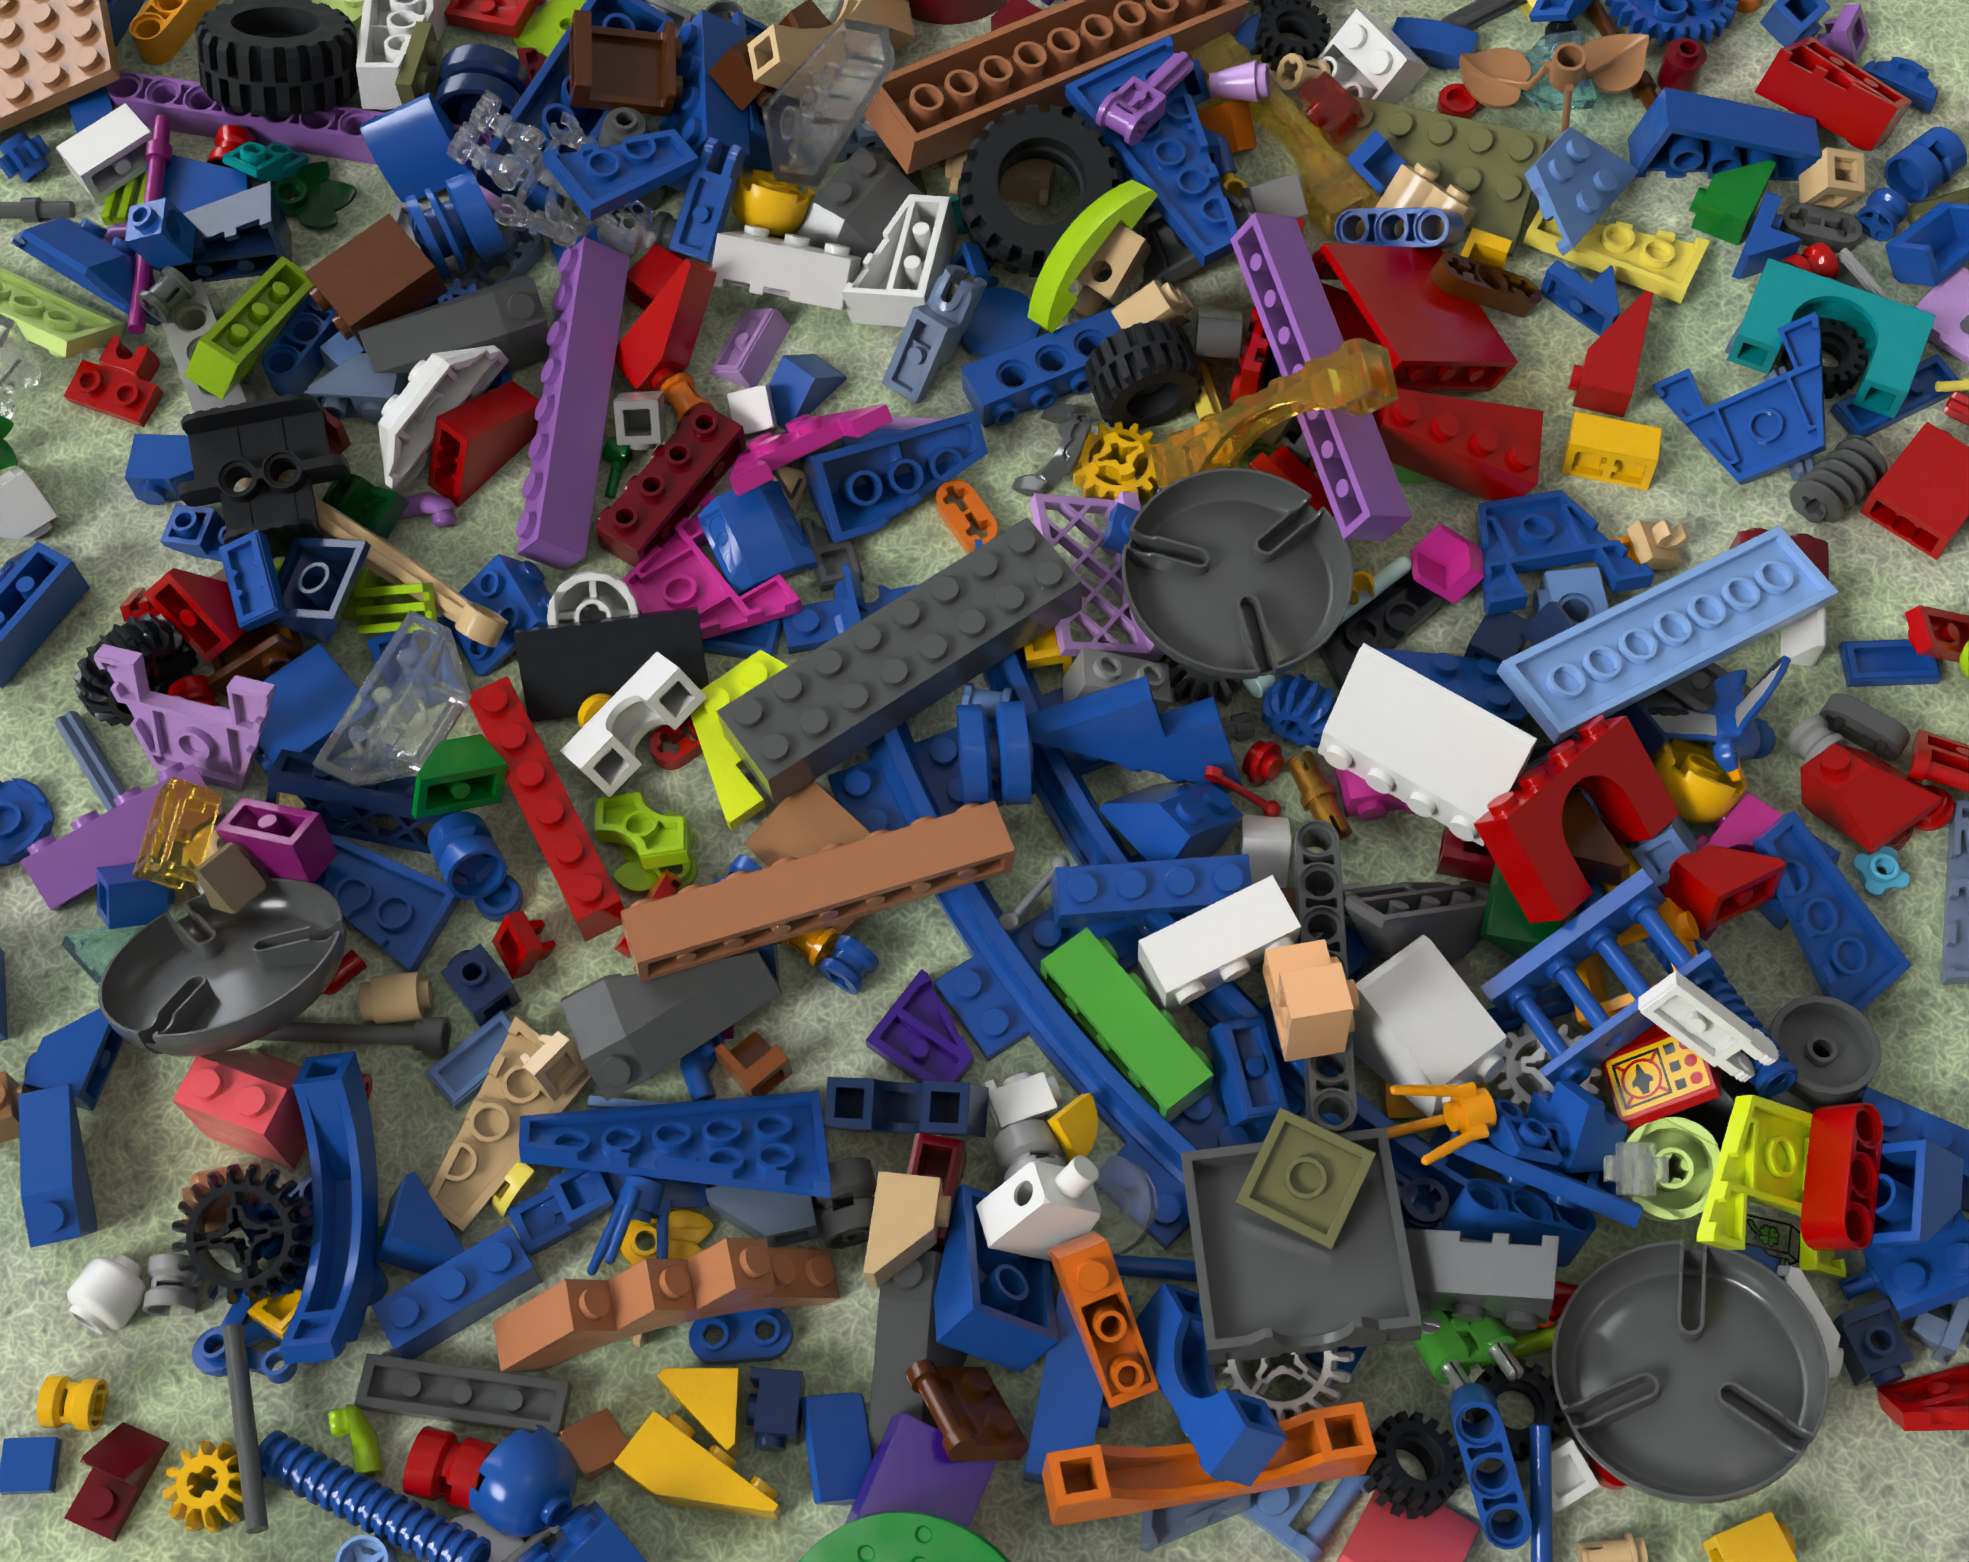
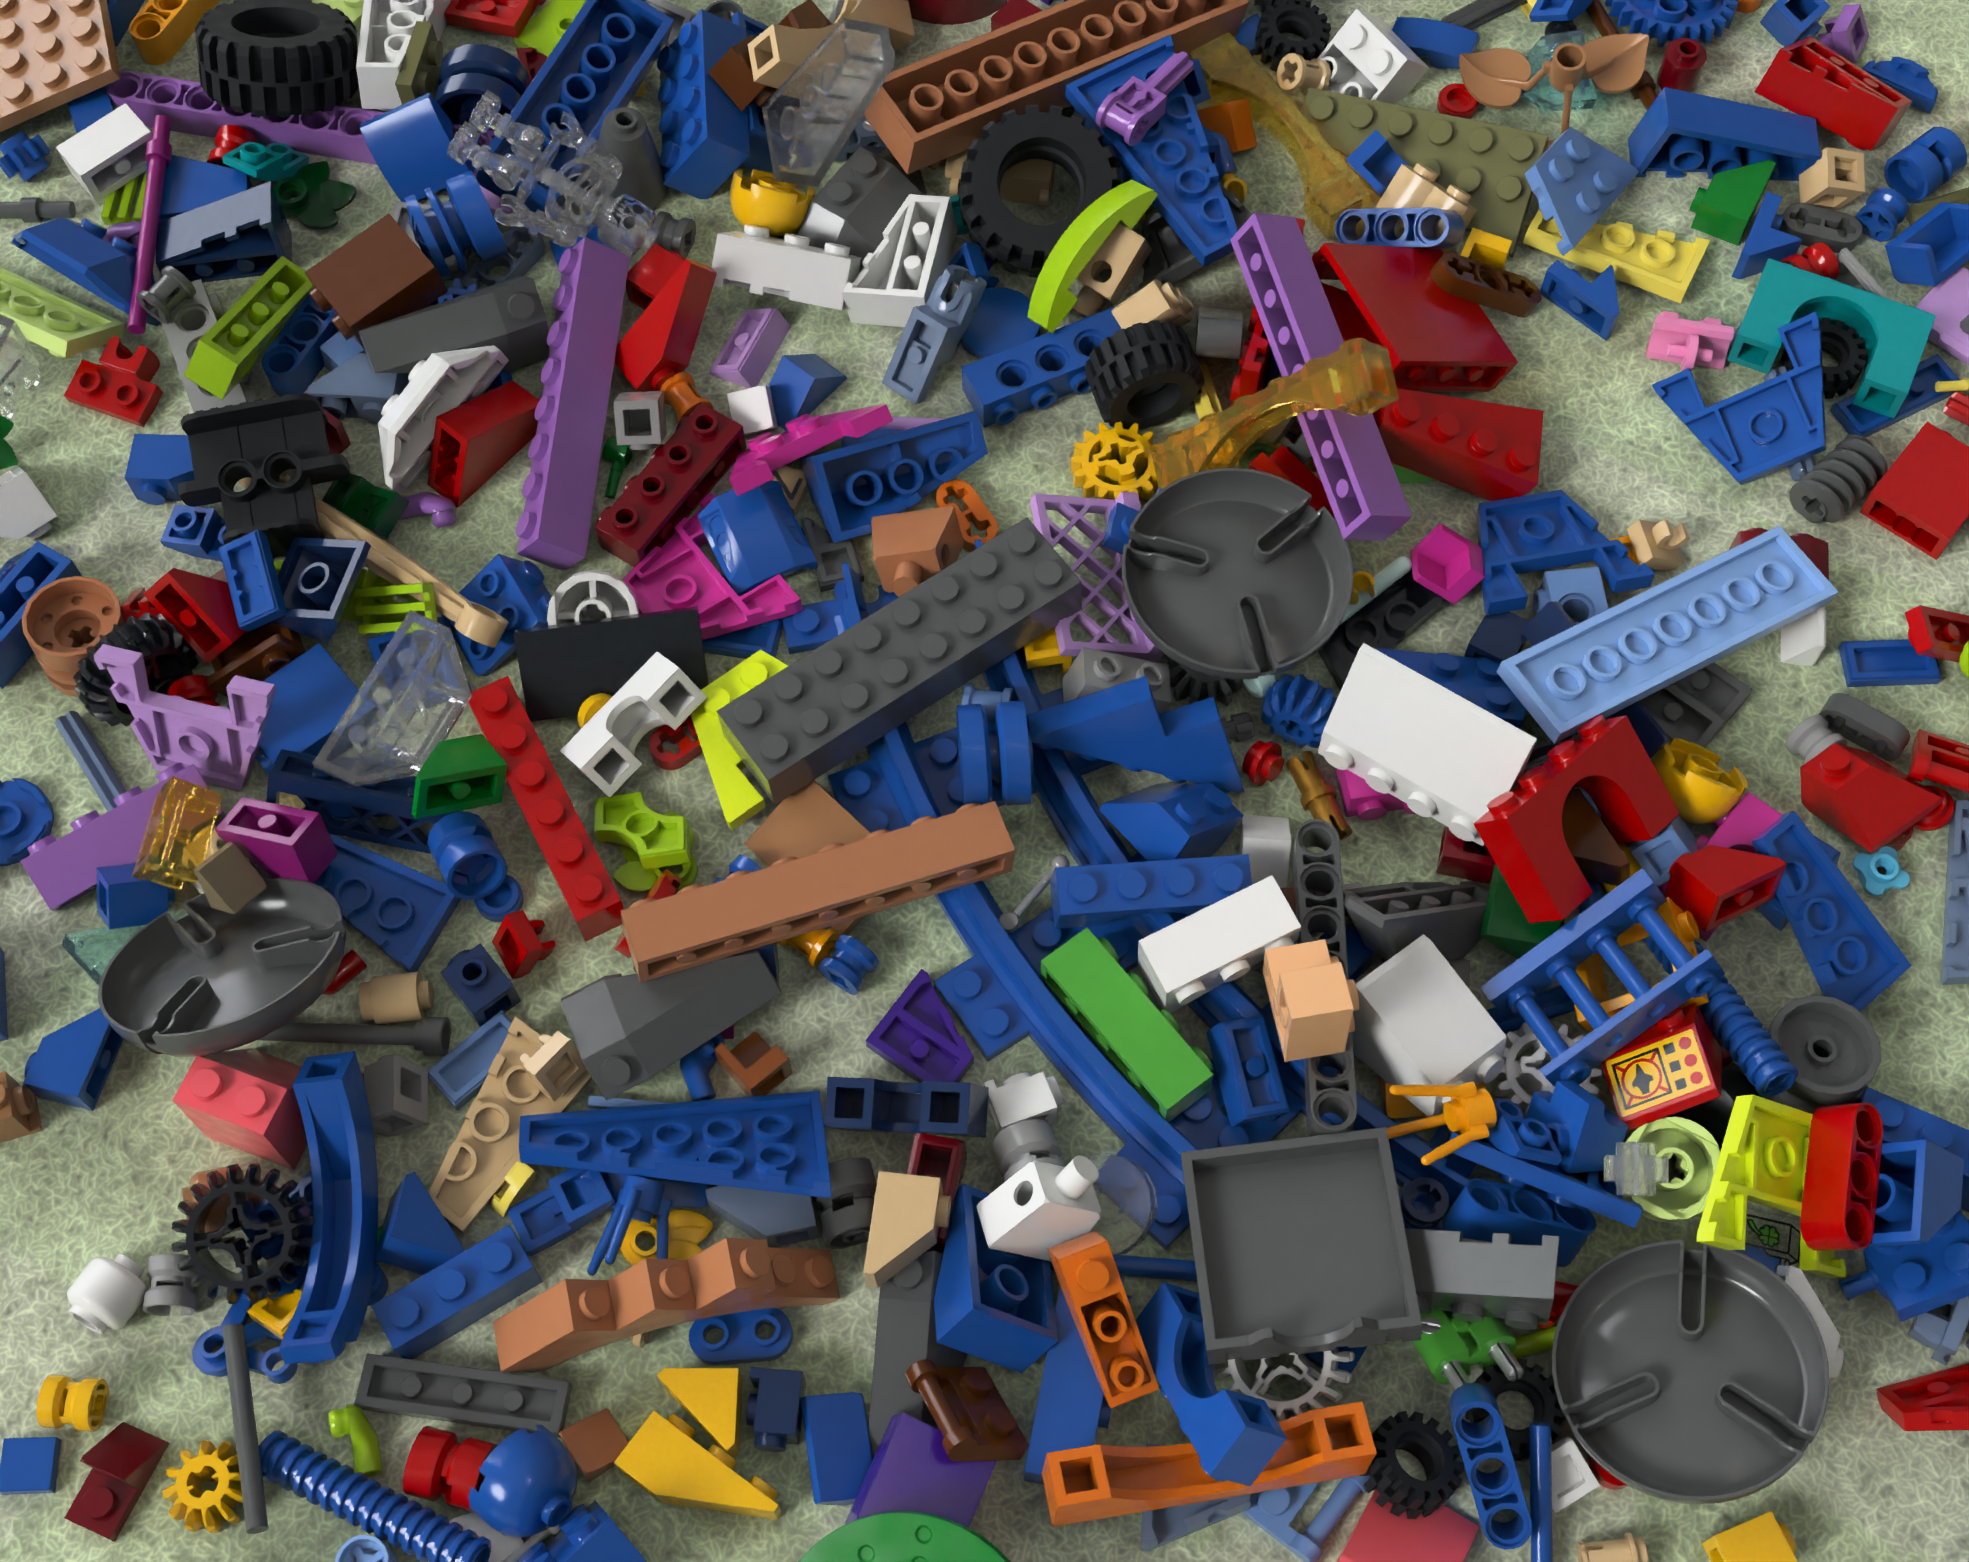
blue slope [19,1084,98,1248] -> none
blue brick [125,198,197,270] -> none
blue wing [543,129,699,221] -> none
reddish brown panel [569,9,683,116] -> none
blue hinge [669,137,746,263] -> none
dark grey helmet [1012,404,1092,497] -> none
yellow tile [1047,1093,1098,1162] -> none
red hinge [1204,766,1281,817] -> none
lavender cone [1209,60,1271,102] -> none
olive plate [1235,1107,1376,1250] -> none
light grey brick [1239,173,1308,218] -> none
clear red brick [1299,71,1365,146] -> none
yellow hinge [1561,411,1662,491] -> none
red slope [1568,291,1653,418] -> none
white hinge [1638,971,1780,1082] -> none
blue animal [1647,655,1791,783] -> none
dark blue brick [1833,1298,1914,1388] -> none
none -> nougat wheel [22,576,126,697]
none -> light grey brick [364,1054,428,1137]
none -> nougat torso [871,506,964,597]
none -> bright pink hips [1646,311,1734,371]

